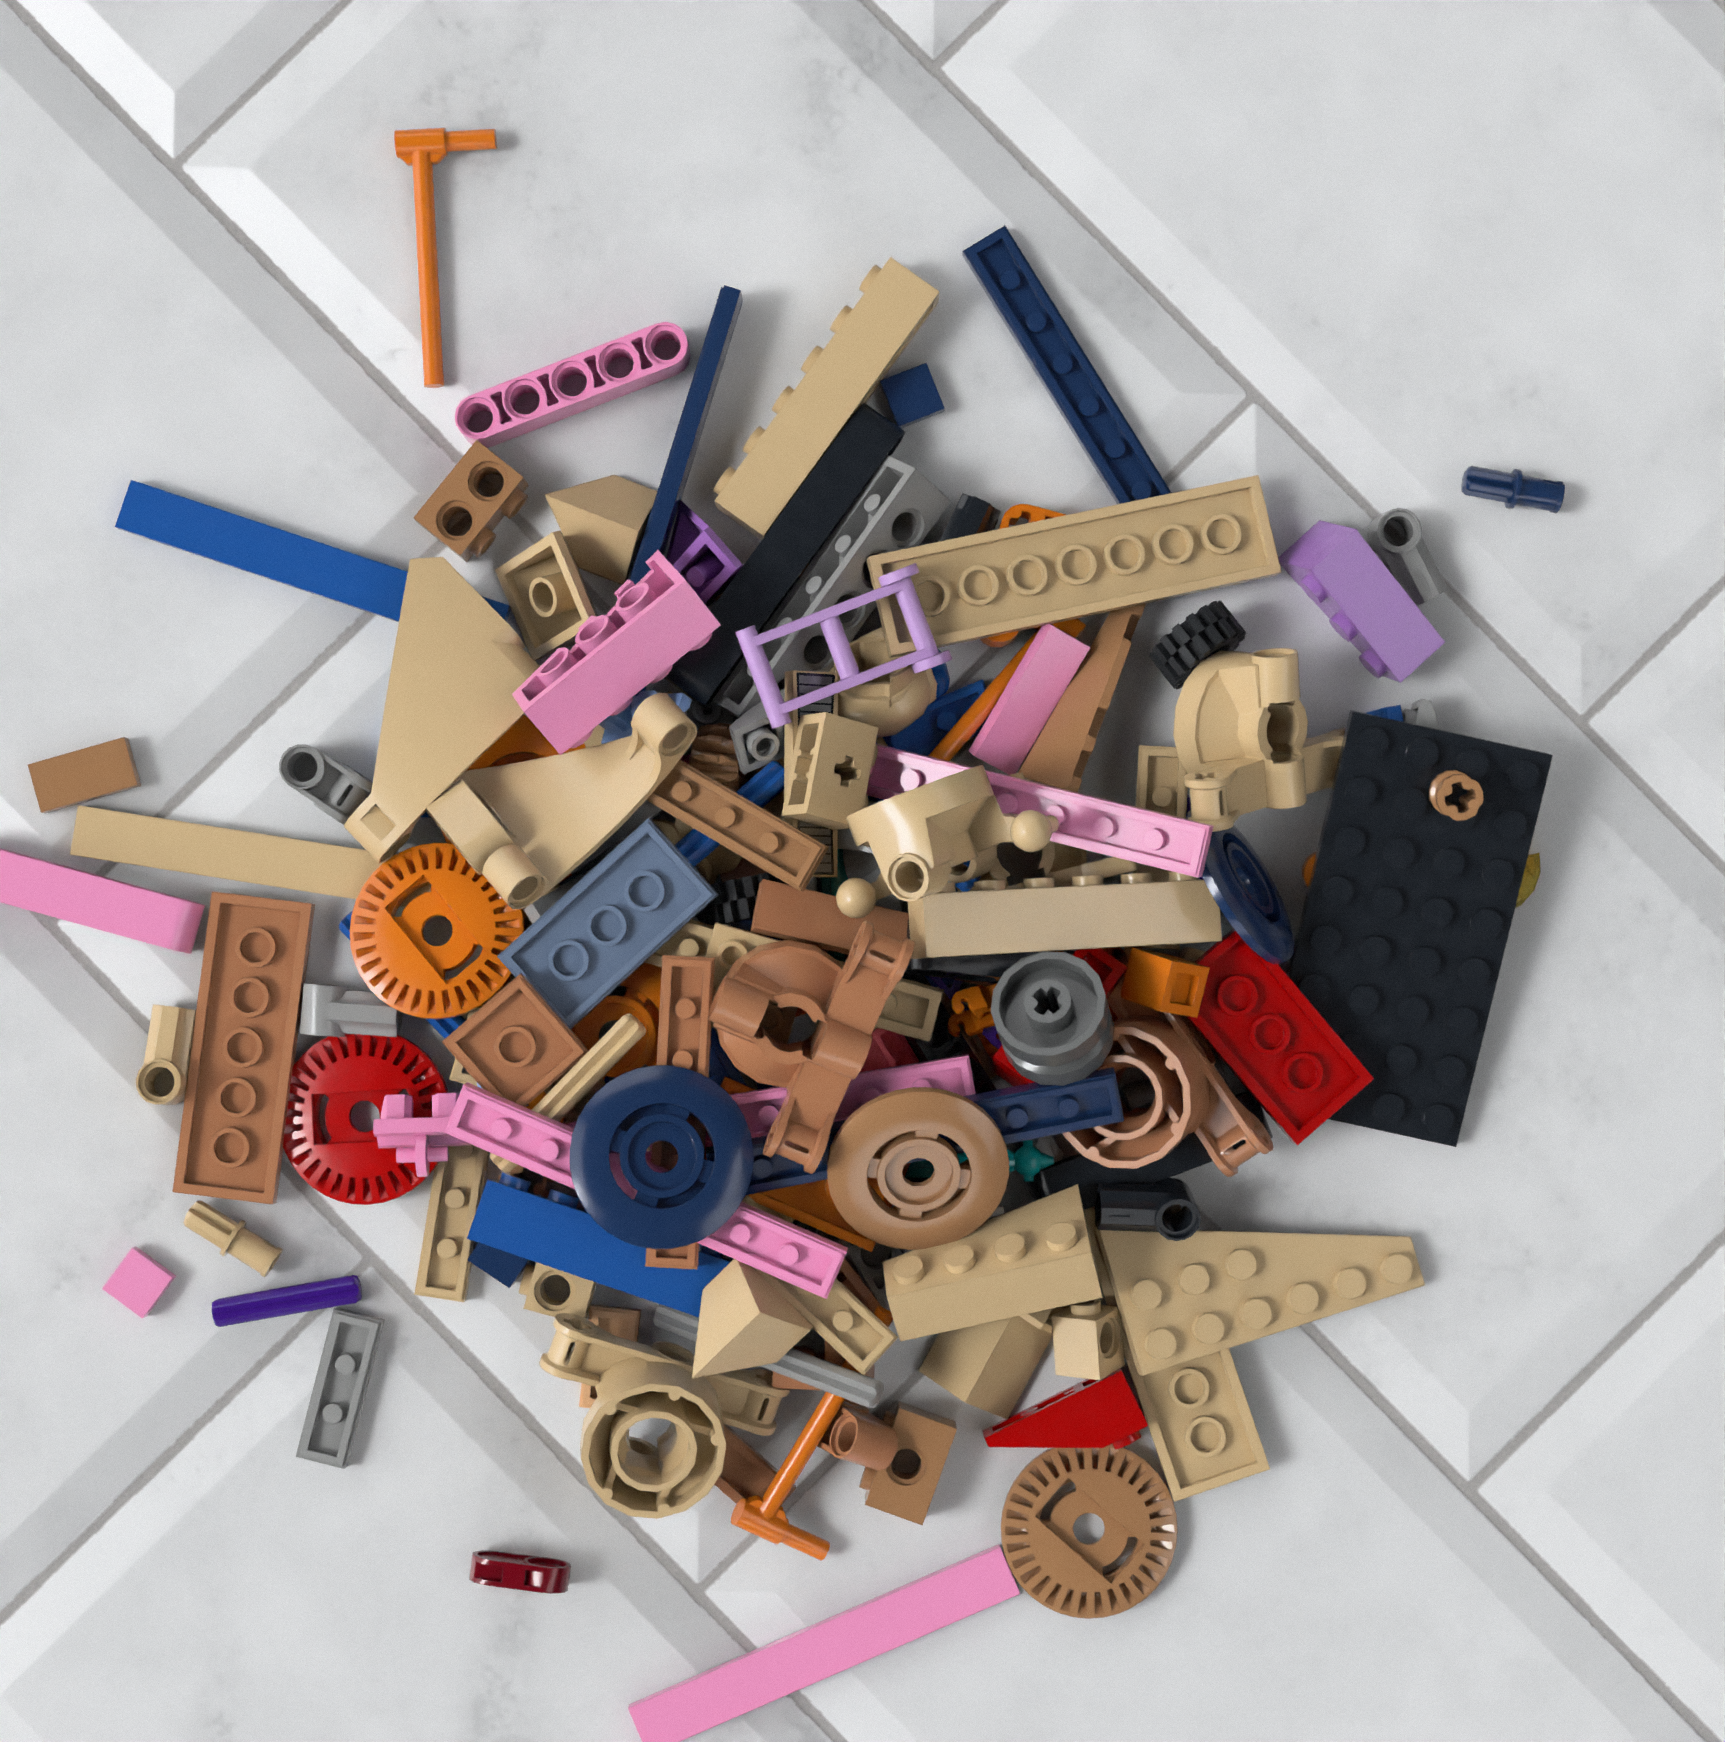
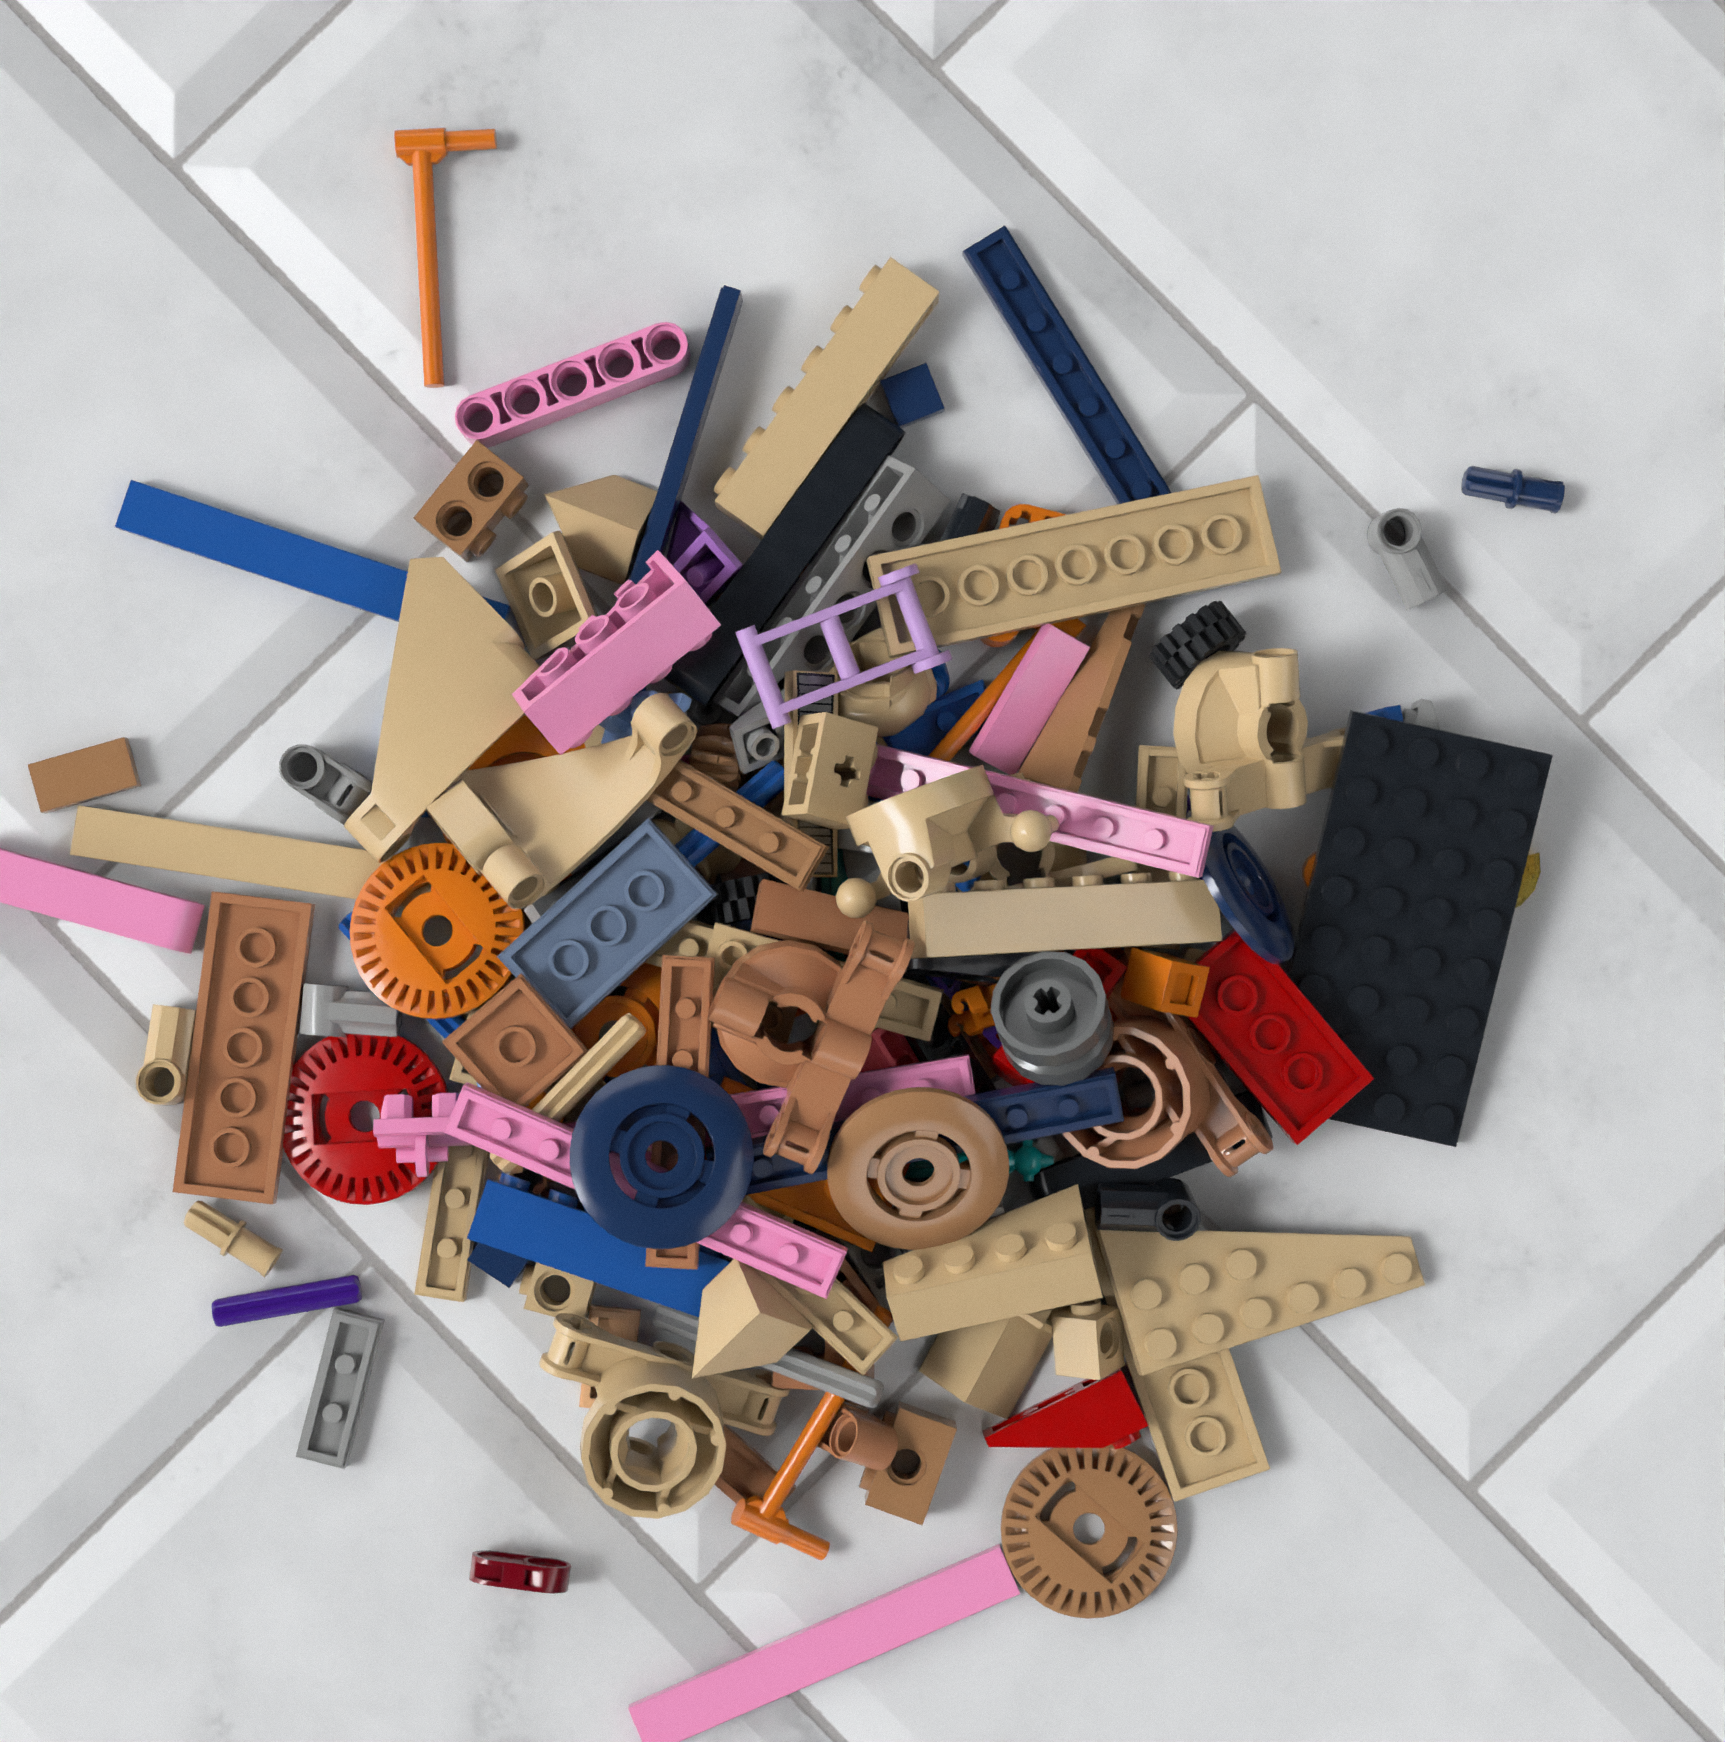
bright pink tile [102,1246,176,1319] -> none
medium lavender wedge [1278,520,1445,683] -> none
medium nougat bush [1429,770,1483,821] -> none

